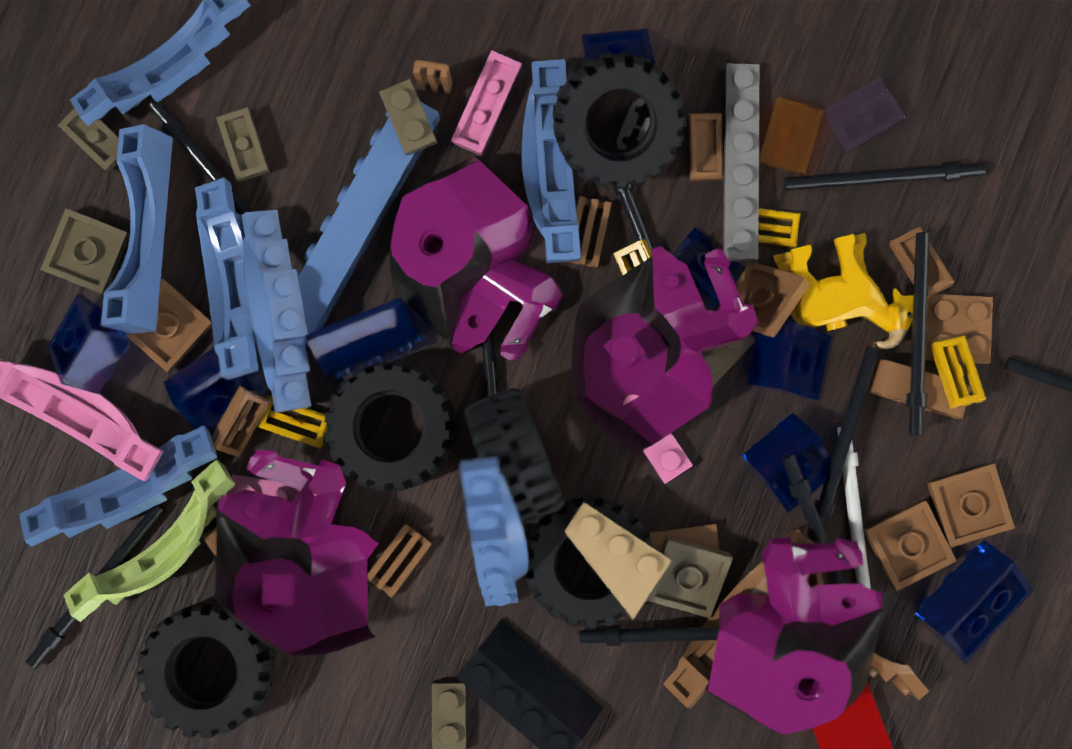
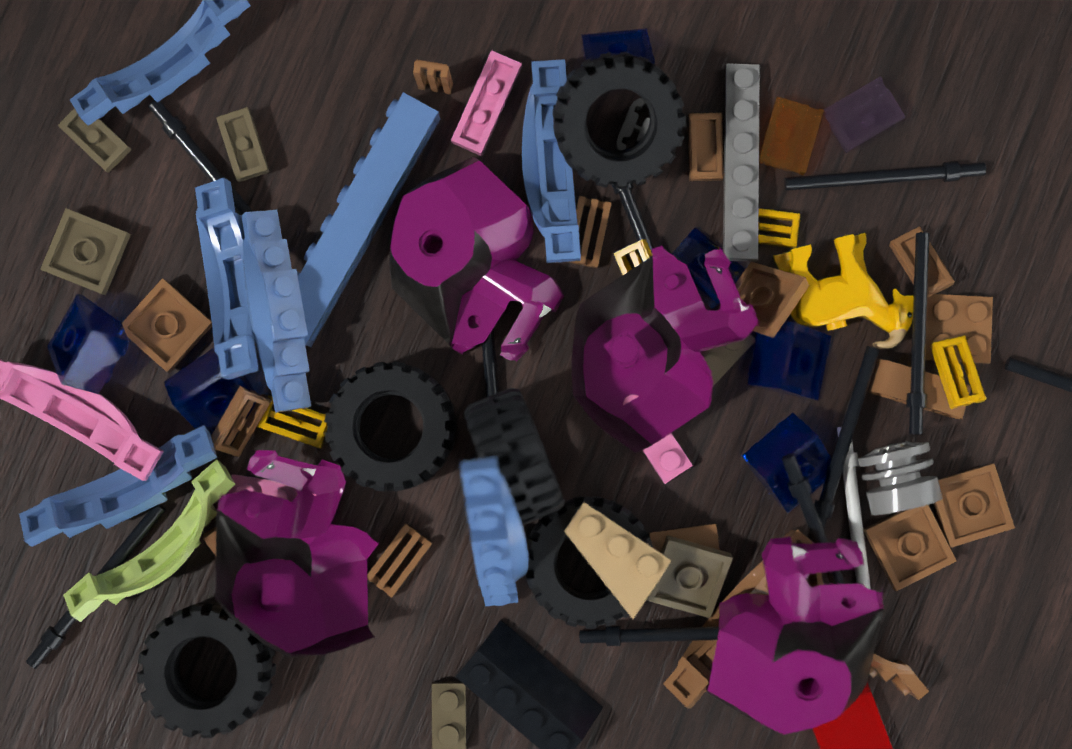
medium blue arch [101,124,173,334] -> none
clear blue slope [305,297,422,380] -> none
dark tan plate [379,79,437,156] -> none
clear blue slope [915,540,1034,664] -> none
none -> light grey wheel [857,441,943,515]

